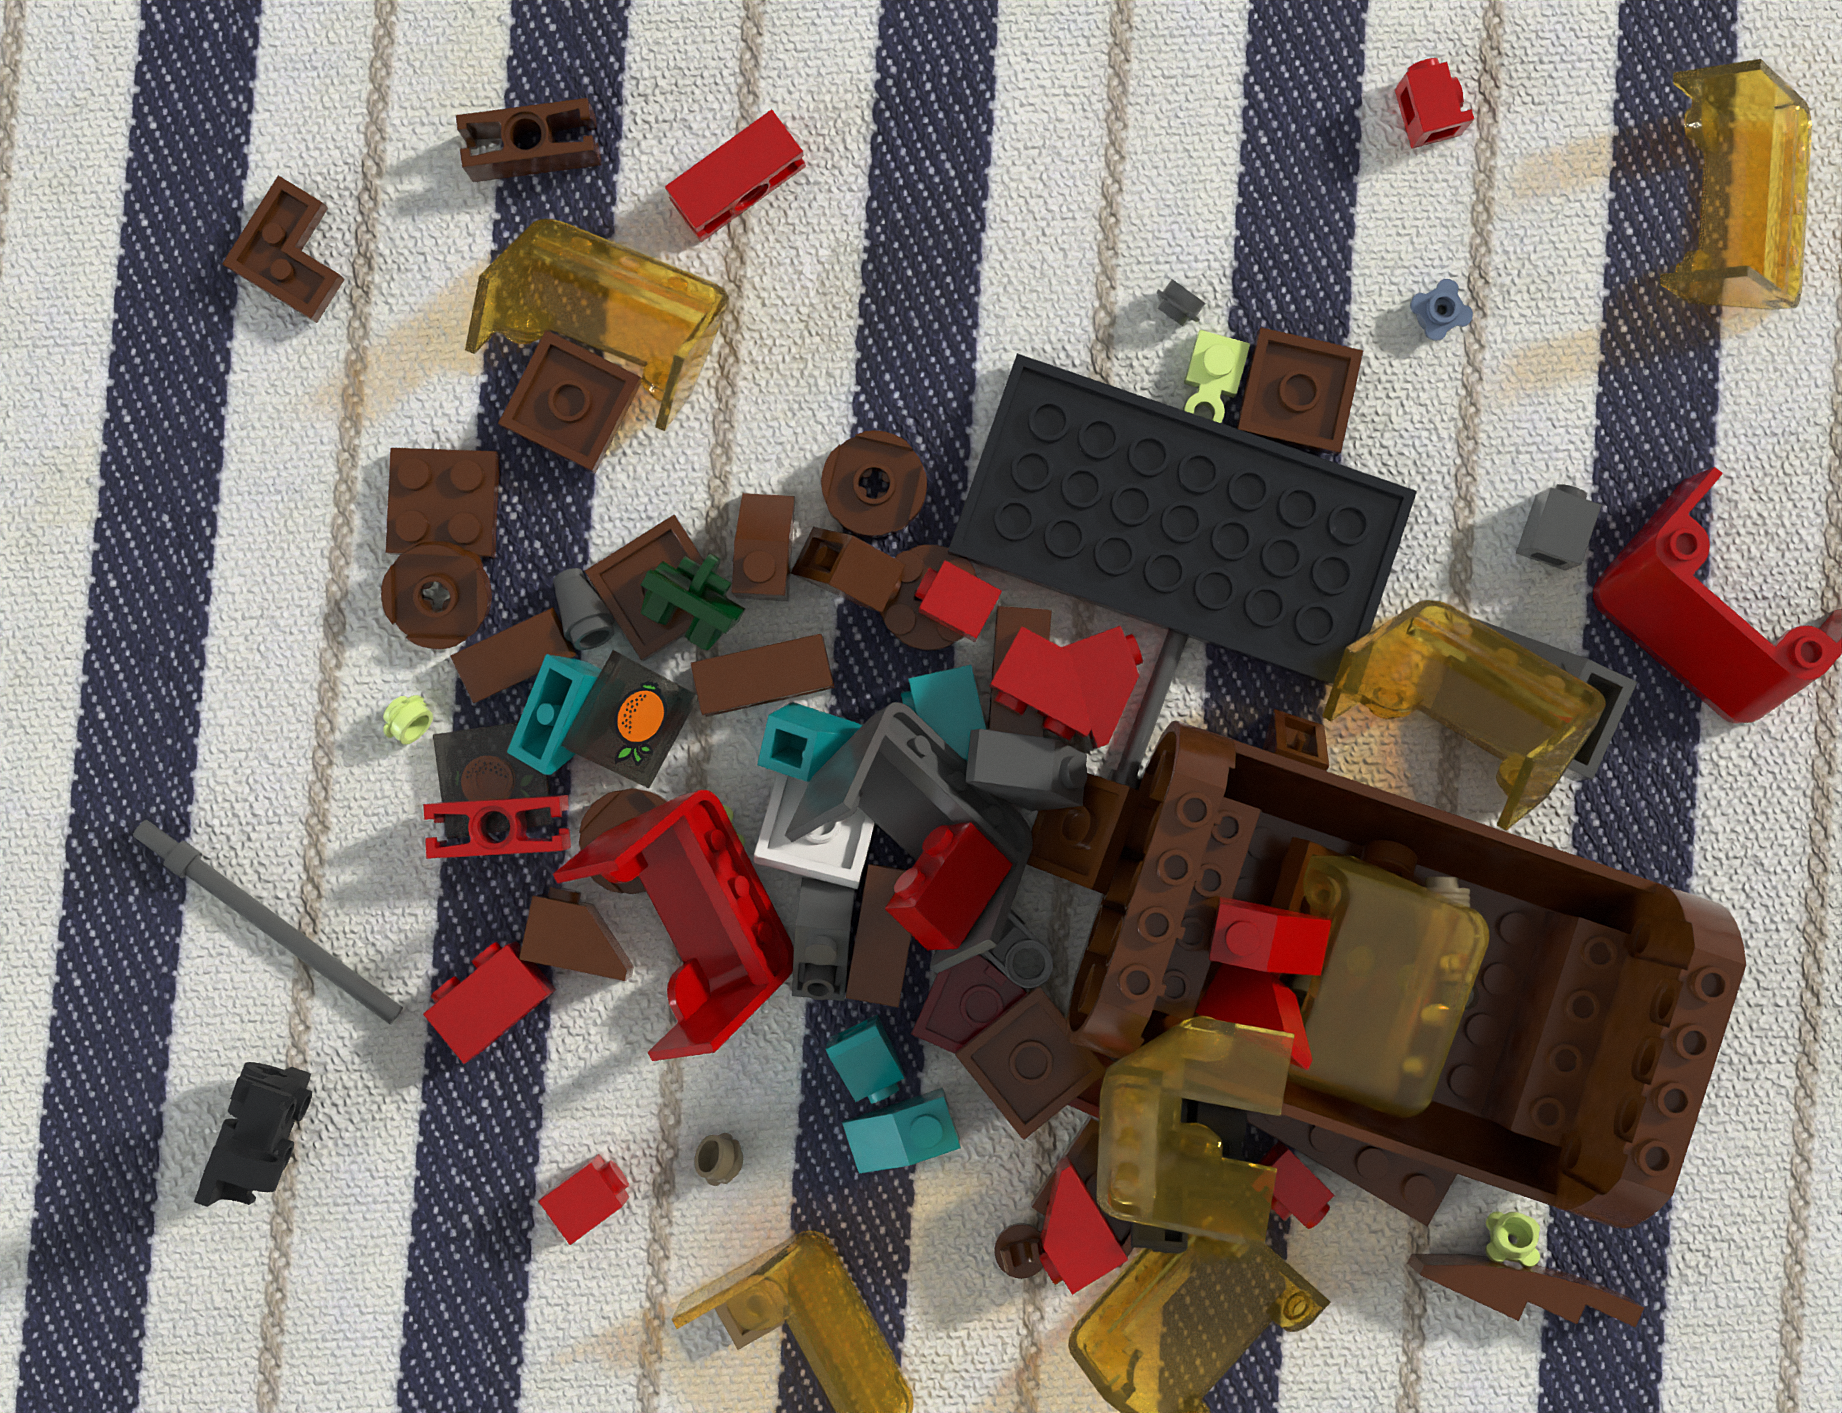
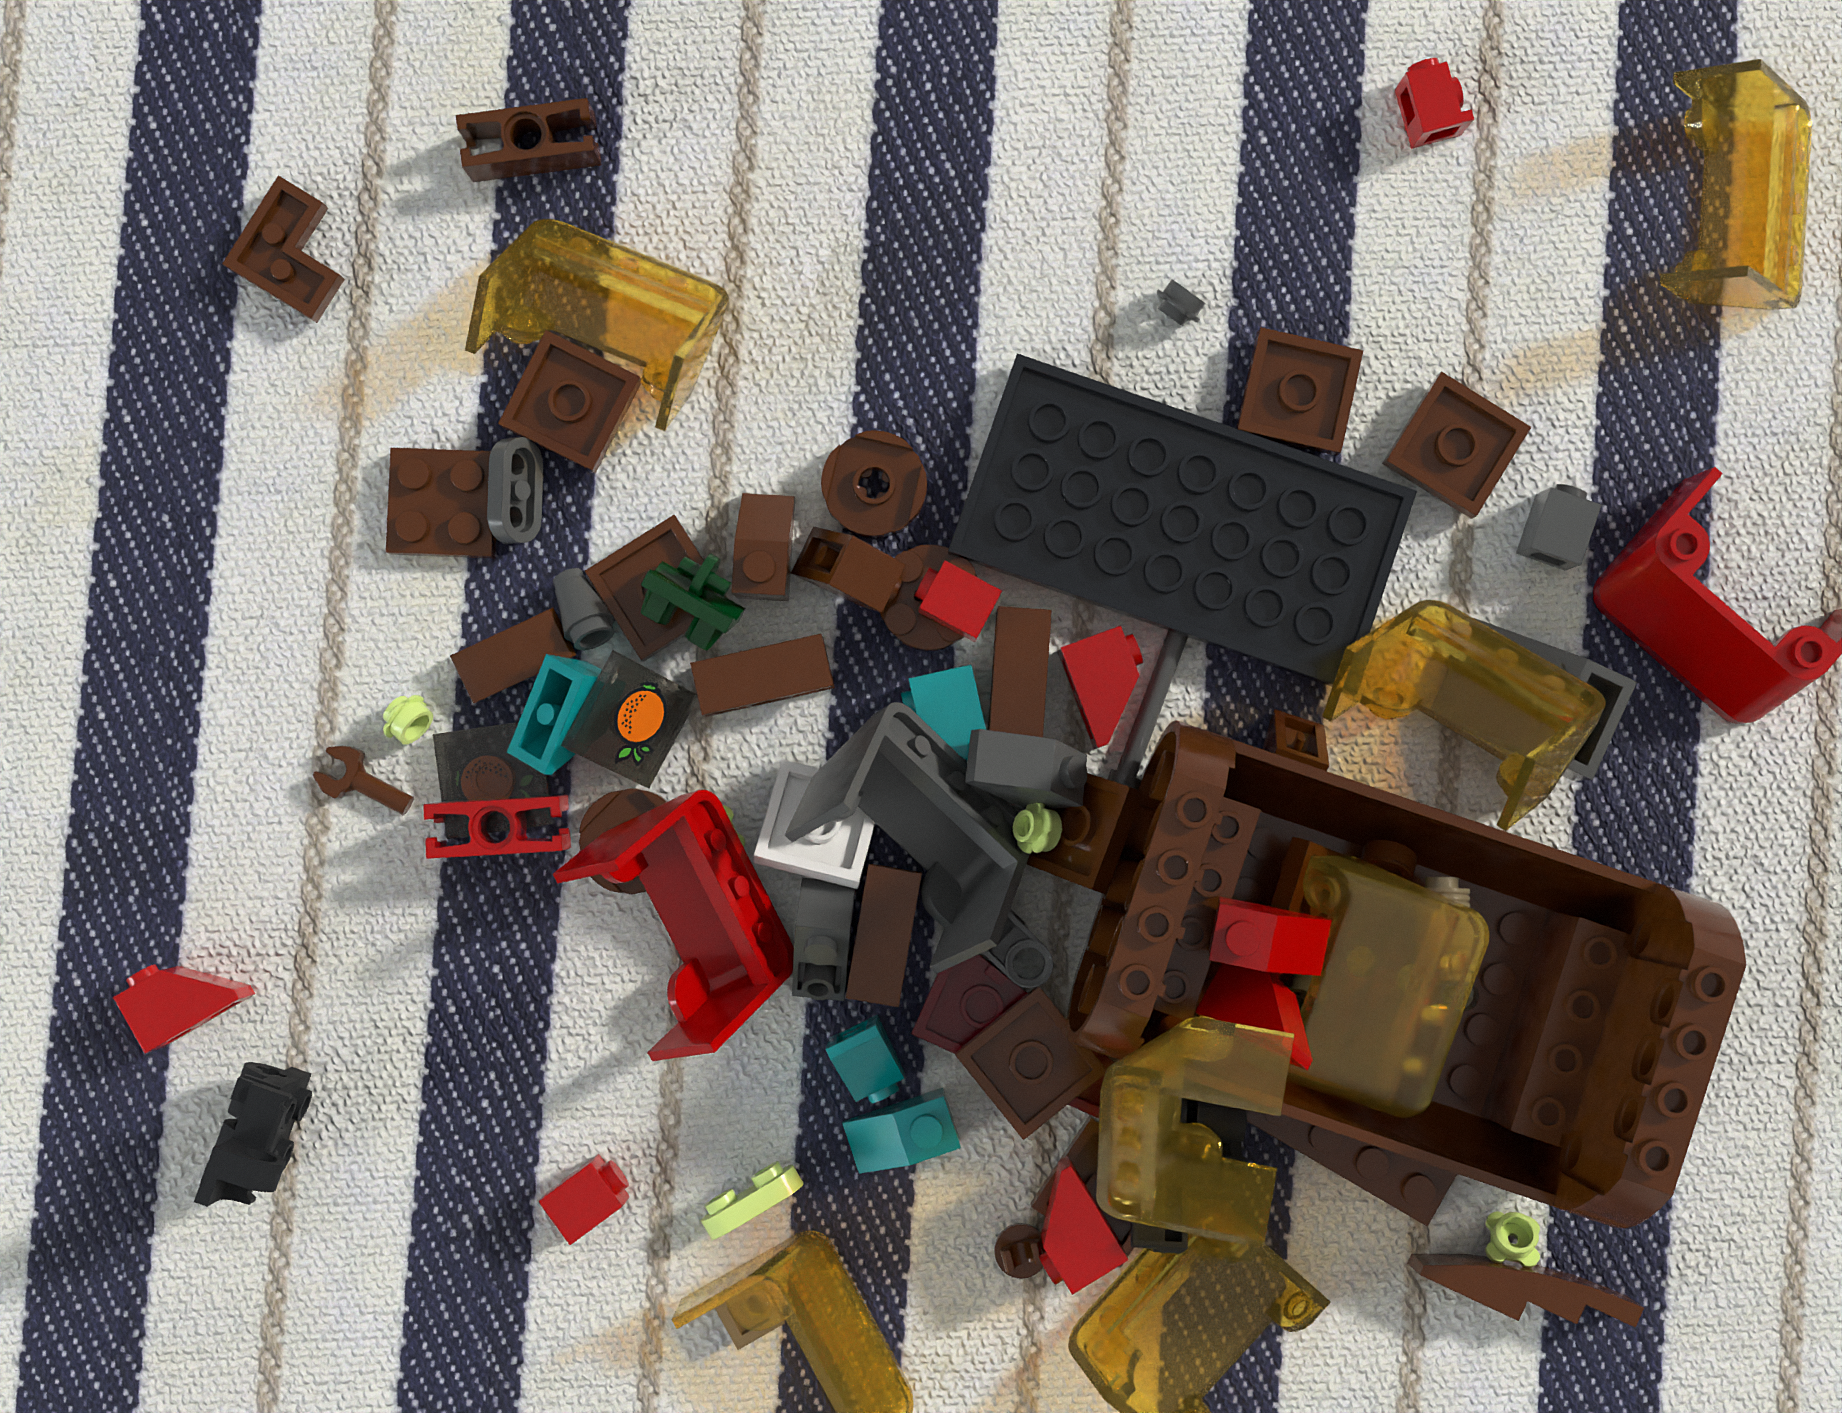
dark grey bar [133,820,403,1024] -> none
reddish brown plate [381,541,492,649] -> none
red brick [423,941,556,1064] -> none
reddish brown slope [519,886,634,981] -> none
red piece [665,109,806,243] -> none
dark tan plate [694,1133,743,1186] -> none
teal slope [757,702,863,782] -> none
red brick [885,822,1013,950] -> none
red slope [989,626,1093,742] -> none
yellowish green plate [1183,330,1250,423] -> none
red brick [1245,1141,1335,1229] -> none
sand blue plate [1410,279,1473,341] -> none
none -> red slope [113,964,255,1054]
none -> reddish brown bar [313,746,414,816]
none -> dark grey plate [487,437,543,544]
none -> yellowish green plate [701,1161,804,1240]
none -> yellowish green plate [1013,803,1062,854]
none -> reddish brown plate [1382,371,1531,519]

